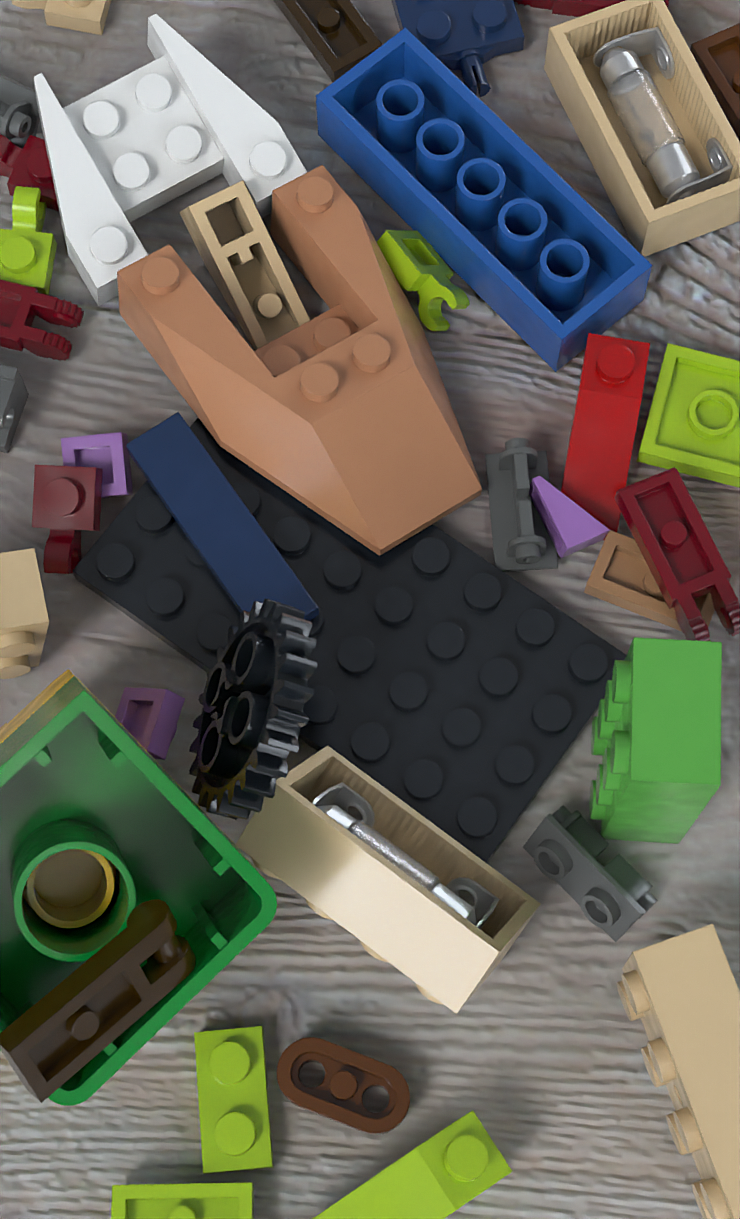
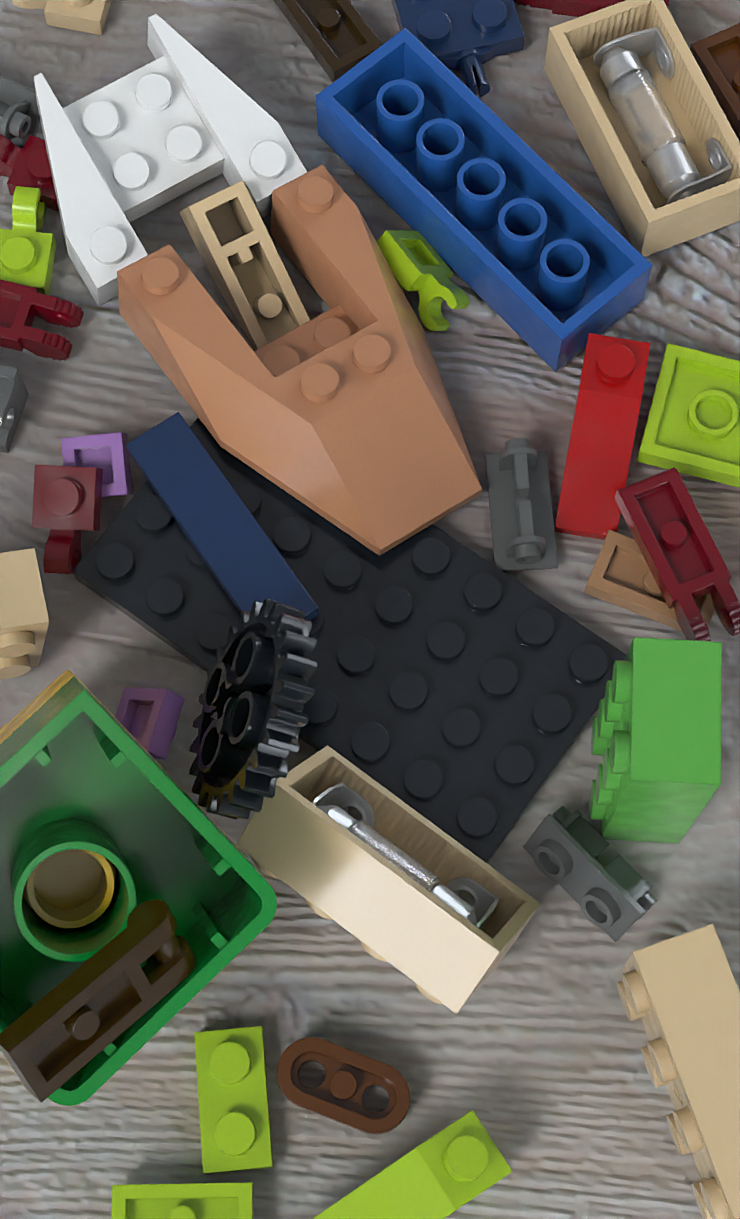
medium lavender piece [529,476,610,558] -> none

